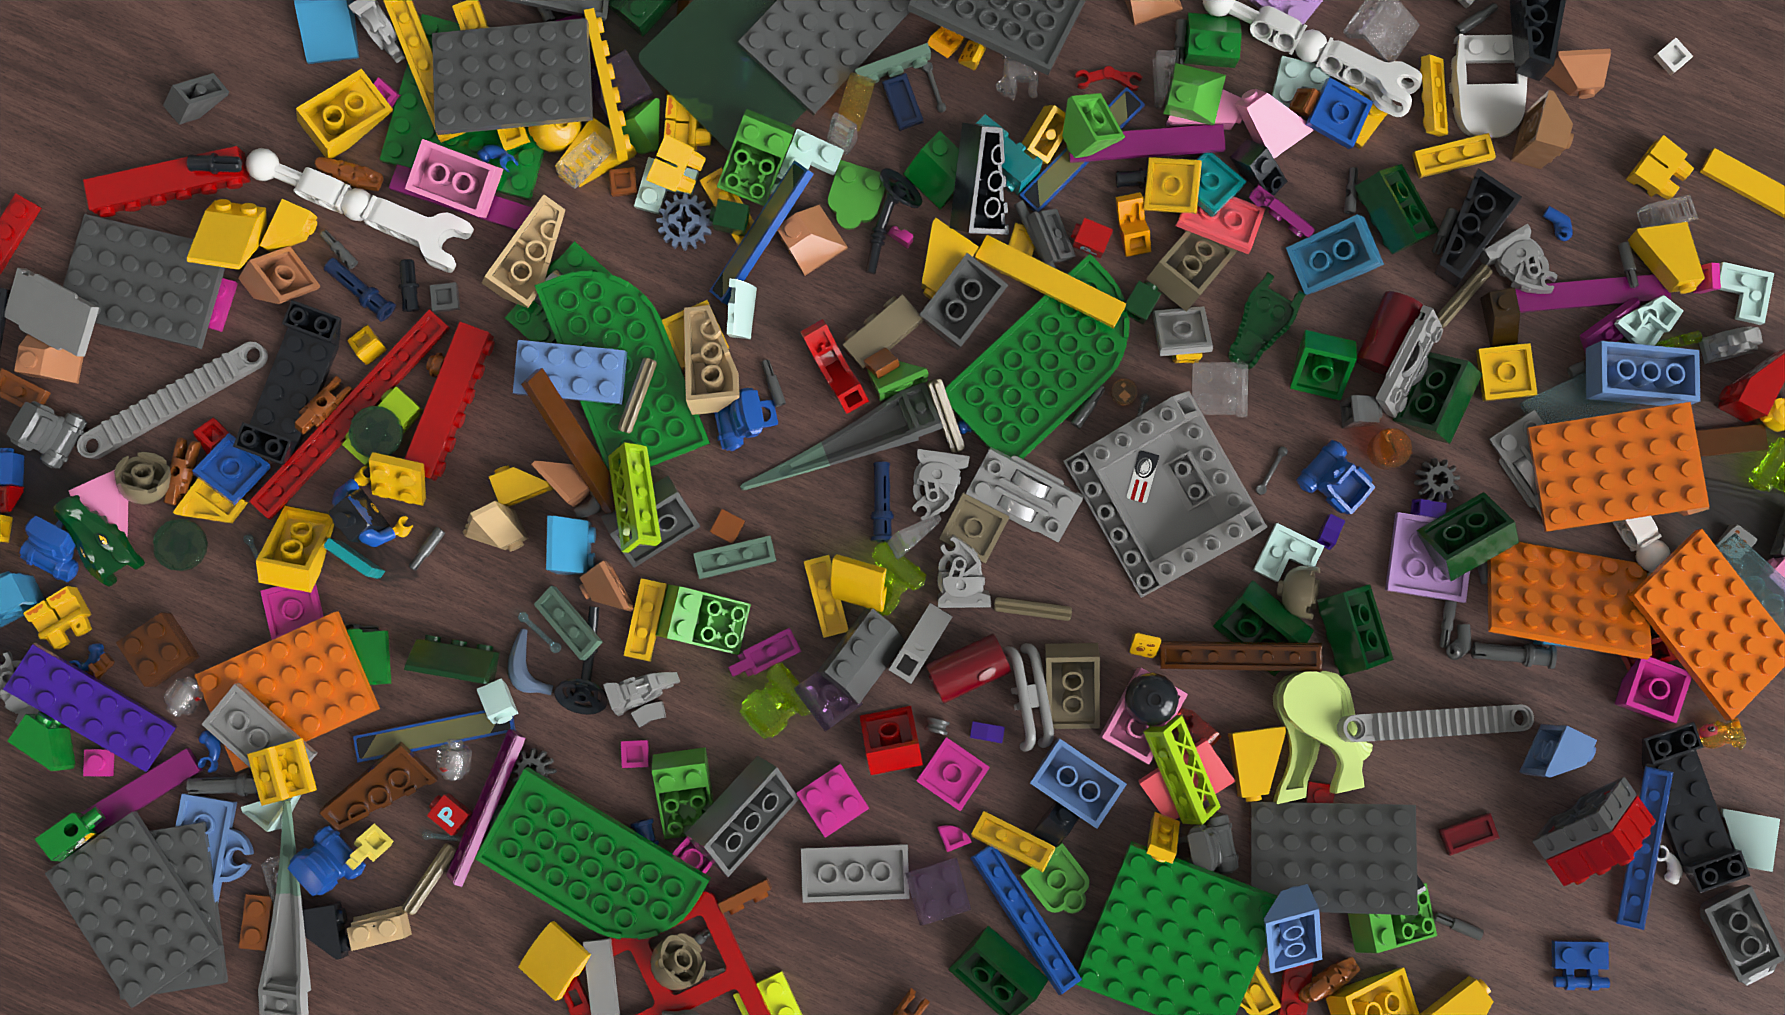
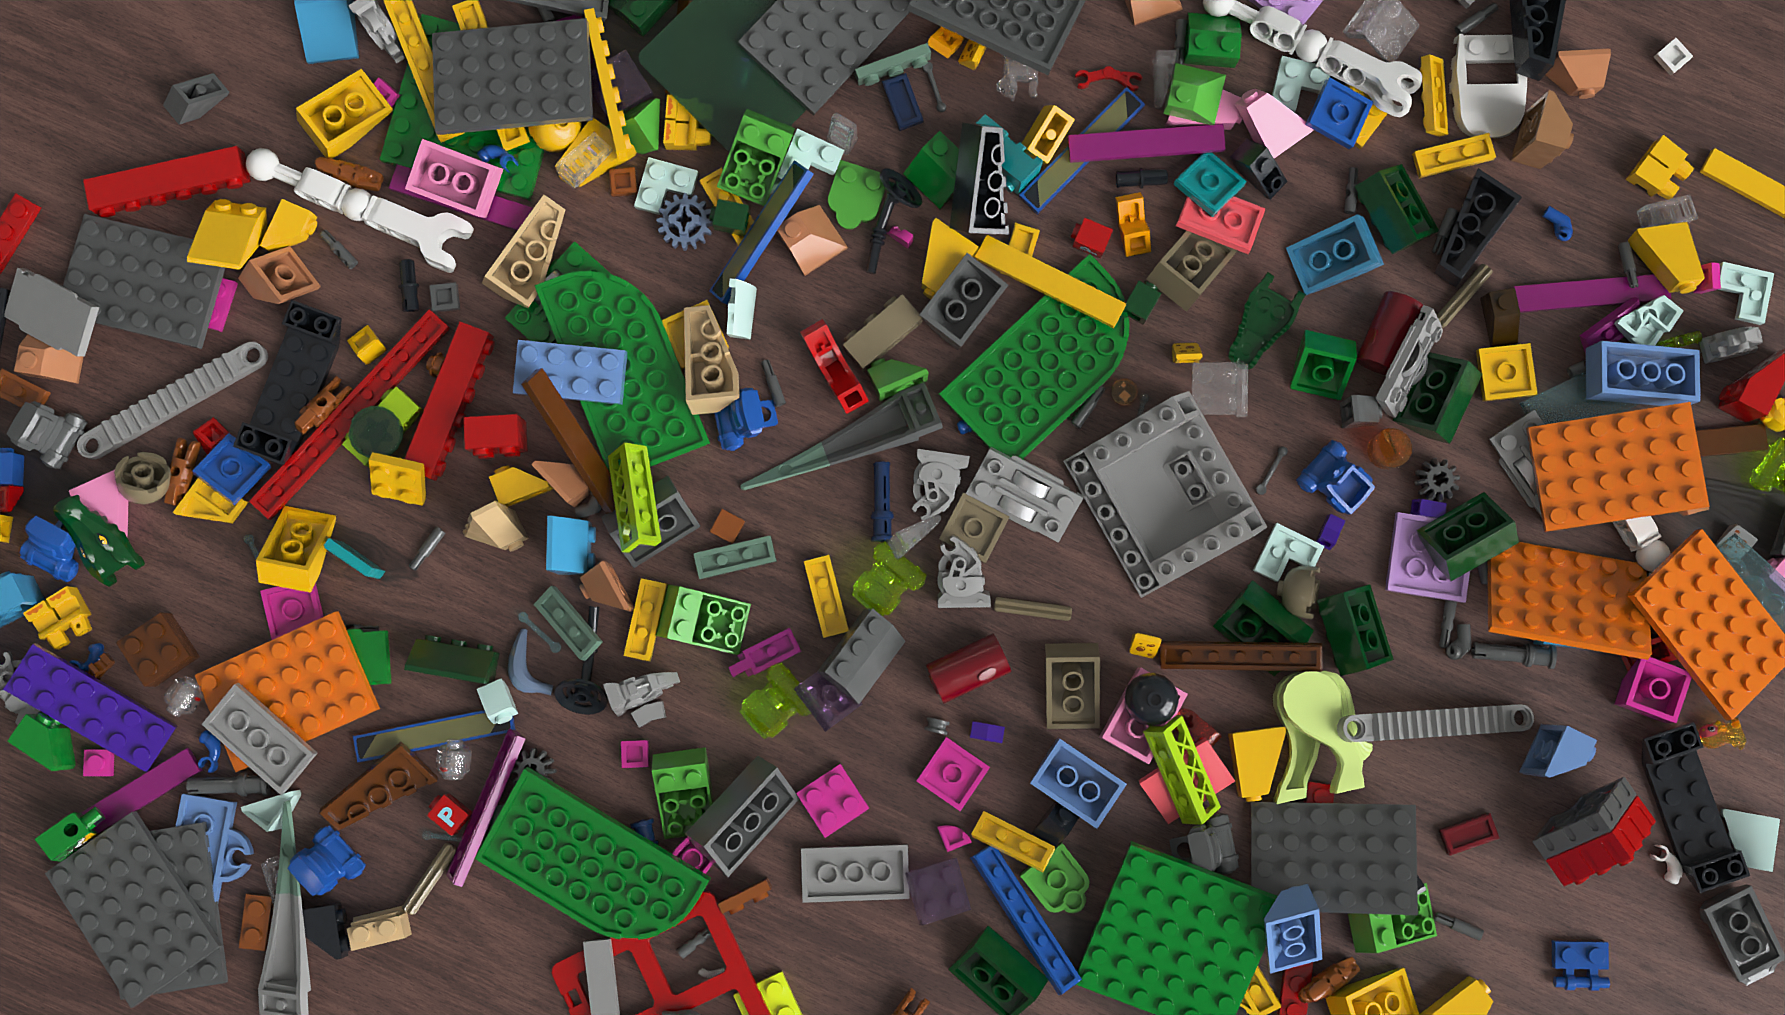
clear green tile [153,519,208,571] -> none
black axle [187,153,242,174] -> none
yellow slope [247,738,317,806] -> none
dark blue pin [324,258,396,322] -> none
torso [328,466,413,547] -> none
light yellow plate [345,823,394,870] -> none
yellow slope [518,921,591,1001] -> none
dark tan axle [618,357,657,433] -> none
yellow hips [646,134,706,193] -> none
dark tan cylinder [650,933,706,990] -> none
yellow slope [831,554,887,612] -> none
clear yellow plate [835,72,876,131] -> none
red slope [860,706,923,775] -> none
dark orange tile [863,347,900,379] -> none
light grey slope [889,603,952,684] -> none
axle [927,378,965,453] -> none
light grey piece [1003,643,1054,752] -> none
dark grey bar [1014,200,1056,269] -> none
dark grey plate [1027,209,1076,264] -> none
bright green slope [1062,93,1125,158] -> none
sticker [1127,451,1159,503] -> none
yellow tile [1144,157,1202,214] -> none
yellow plate [1146,812,1180,863] -> none
light grey tile [1152,306,1213,356] -> none
magenta hinge [1248,184,1314,238] -> none
dark orange tile [1289,88,1321,116] -> none
light grey piece [1478,224,1558,294] -> none
blue tile [1616,766,1673,930] -> none
none -> red brick [464,414,528,459]

